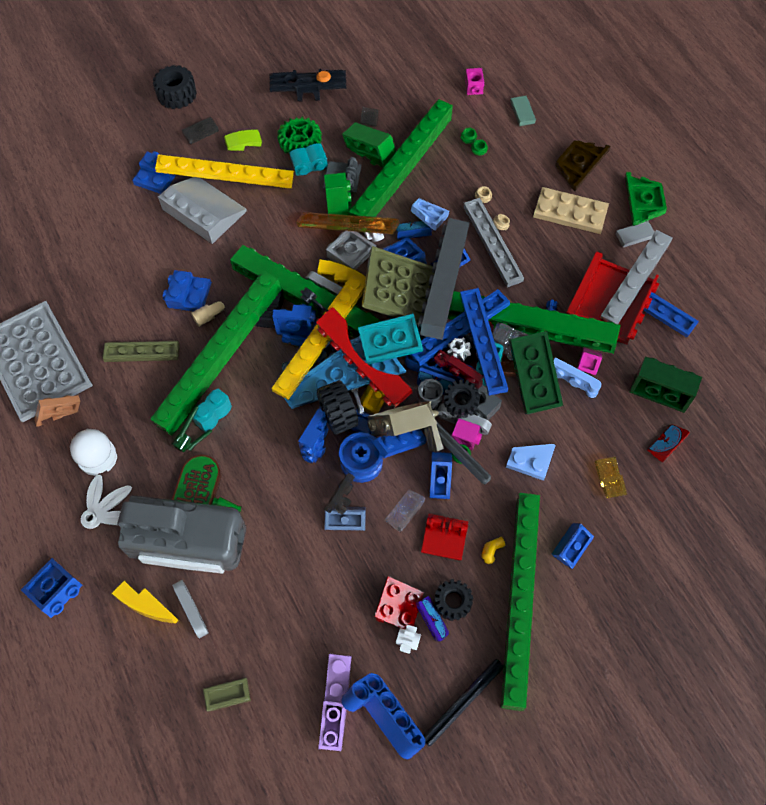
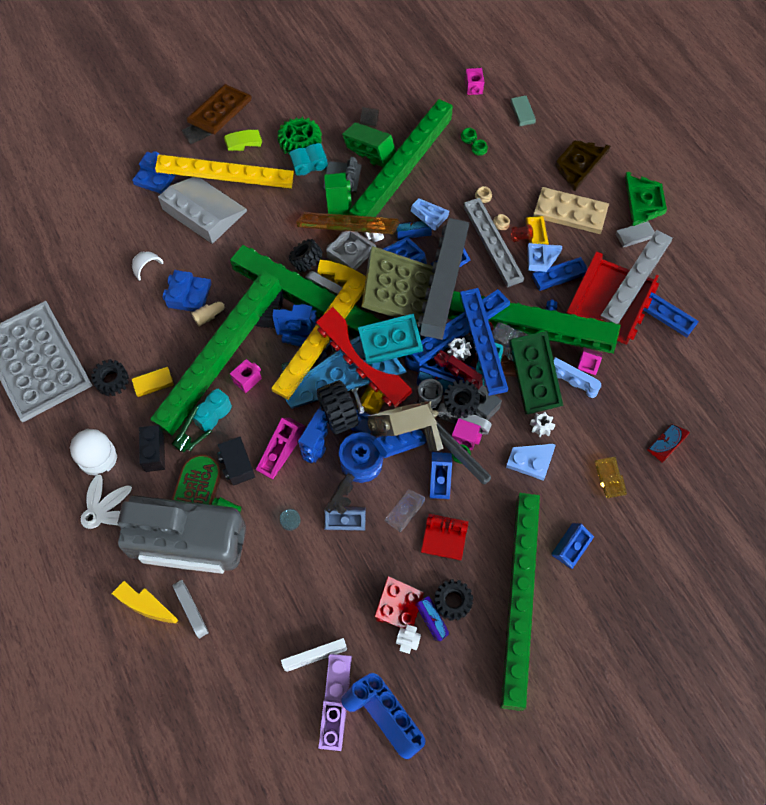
blue plate [21,558,82,618] -> none
nougat wing [34,395,80,427] -> none
olive tile [103,341,180,362] -> none
black tyre [153,65,197,109] -> none
olive tile [203,678,251,712] -> none
black piece [269,69,347,102] -> none
black plate [300,287,329,315] -> none
black axle [423,659,504,747] -> none
yellow arm [481,537,506,564] -> none
dark green brick [629,356,702,413] -> none
none -> black tyre [91,359,129,396]
none -> white helmet [132,252,163,281]
none -> yellow tile [132,367,174,397]
none -> black brick [139,425,165,472]
none -> reddish brown tile [187,84,252,135]
none -> black brick [217,437,255,486]
none -> dark pink brick [230,359,262,393]
none -> dark pink slope [256,418,306,479]
none -> clear light blue tile [280,509,301,530]
none -> white tile [281,638,347,672]
none -> black tyre [289,239,323,272]
none -> clear red bush [511,224,533,242]
none -> yellow tile [525,216,549,245]
none -> light blue wing [527,243,562,272]
none -> white gear [530,412,555,437]
none -> blue plate [532,257,588,291]

